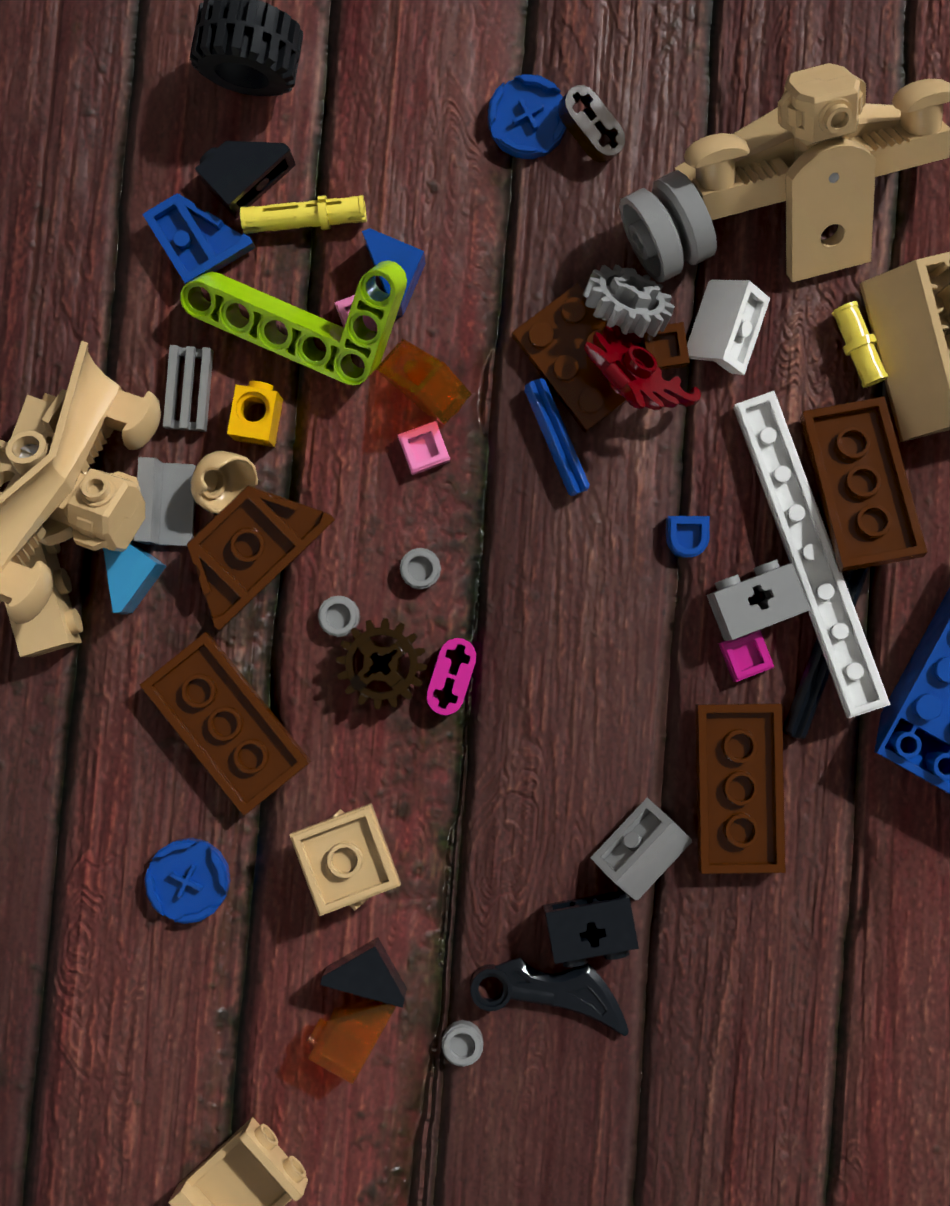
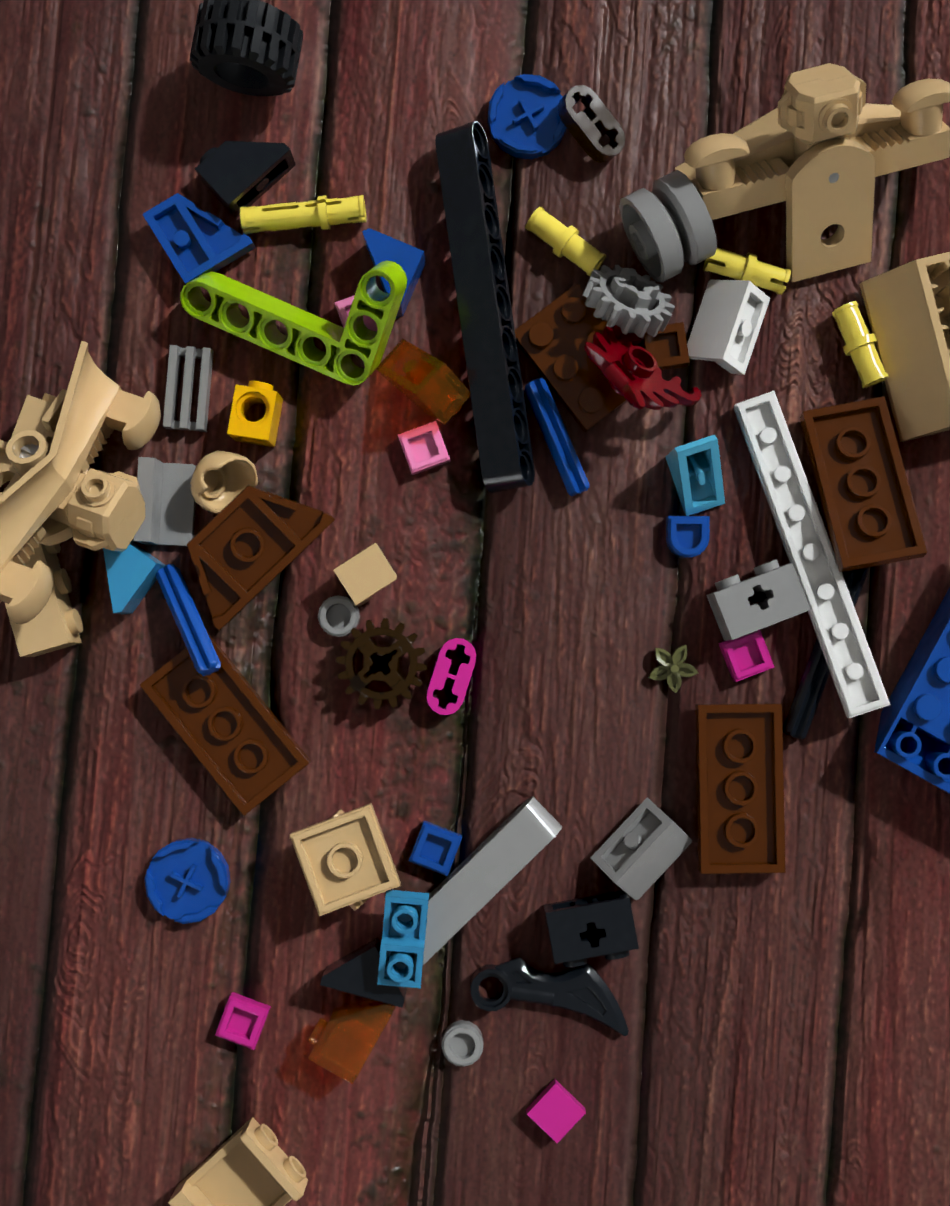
light grey tile [400,548,441,590] -> none
none -> blue axle [156,564,221,676]
none -> dark pink tile [215,992,271,1050]
none -> tan panel [333,543,397,607]
none -> dark azure slope [377,890,429,989]
none -> blue tile [409,820,463,876]
none -> light grey beam [423,796,562,965]
none -> black beam [435,121,535,493]
none -> light yellow pin [525,207,606,276]
none -> dark pink tile [526,1079,586,1144]
none -> olive plant [648,644,699,693]
none -> medium azure slope [665,434,725,516]
none -> light yellow pin [703,247,791,295]

